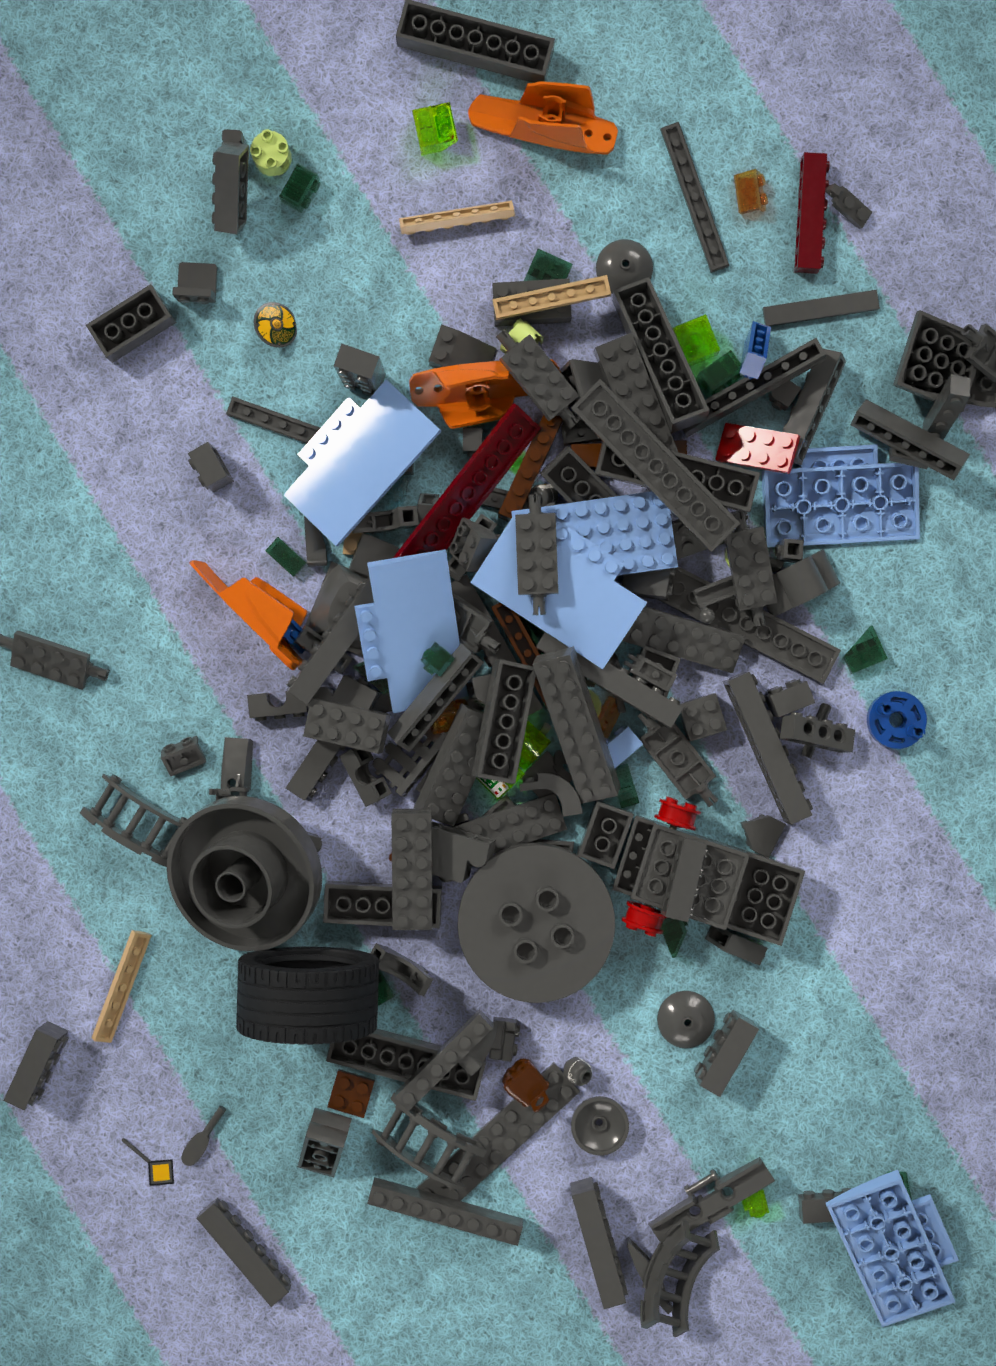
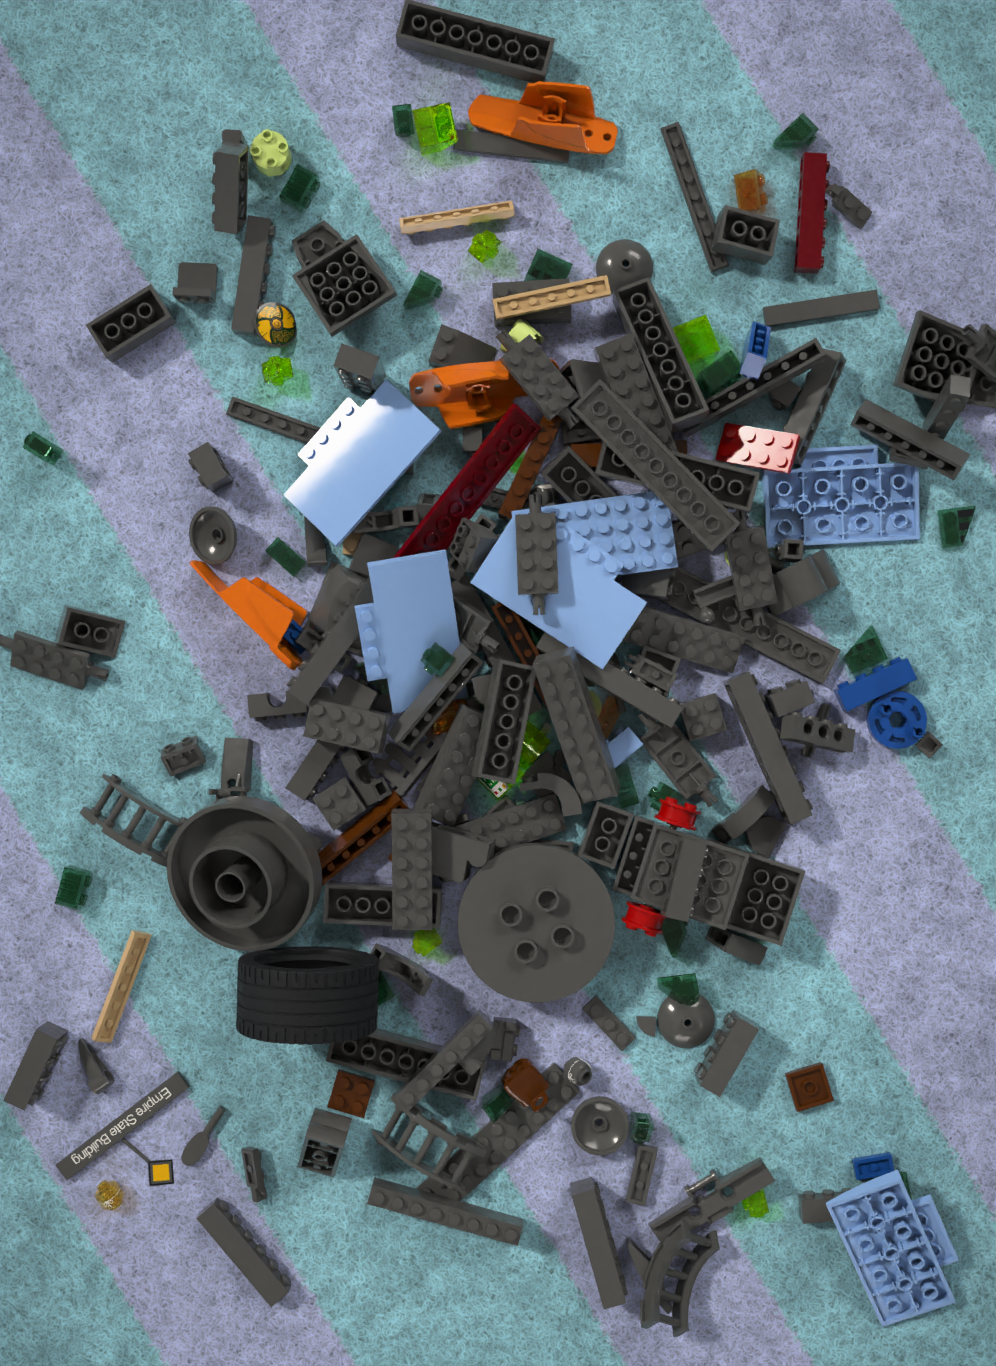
none -> clear green brick [23,431,64,466]
none -> clear green brick [54,865,93,910]
none -> dark grey slope [55,605,125,658]
none -> dark grey tile [55,1071,190,1180]
none -> dark grey piece [78,1038,115,1094]
none -> clear yellow head [95,1180,124,1211]
none -> dark grey dish [189,506,237,565]
none -> dark grey brick [231,215,276,337]
none -> dark grey hinge [241,1147,267,1203]
none -> clear neon green brick [261,356,293,386]
none -> dark grey wedge [292,220,397,337]
none -> dark grey brick [312,776,368,831]
none -> reddish brown brick [318,790,410,886]
none -> clear green brick [392,104,415,138]
none -> clear green slope [403,270,443,310]
none -> clear neon green brick [412,928,443,957]
none -> dark grey tile [454,130,569,164]
none -> clear neon green brick [468,230,501,263]
none -> clear green slope [482,1083,512,1123]
none -> dark grey plate [582,995,635,1051]
none -> dark grey plate [625,1143,658,1206]
none -> slope [628,1112,654,1144]
none -> dark grey tile [636,1015,656,1037]
none -> clear green brick [647,781,678,811]
none -> clear green slope [657,973,700,1005]
none -> dark grey arch [710,785,775,843]
none -> dark grey brick [711,205,780,265]
none -> clear green slope [772,113,819,149]
none -> reddish brown plate [784,1062,834,1112]
none -> blue brick [833,656,917,711]
none -> blue plate [852,1152,894,1180]
none -> dark grey tile [915,731,943,759]
none -> clear green wing [937,506,976,549]

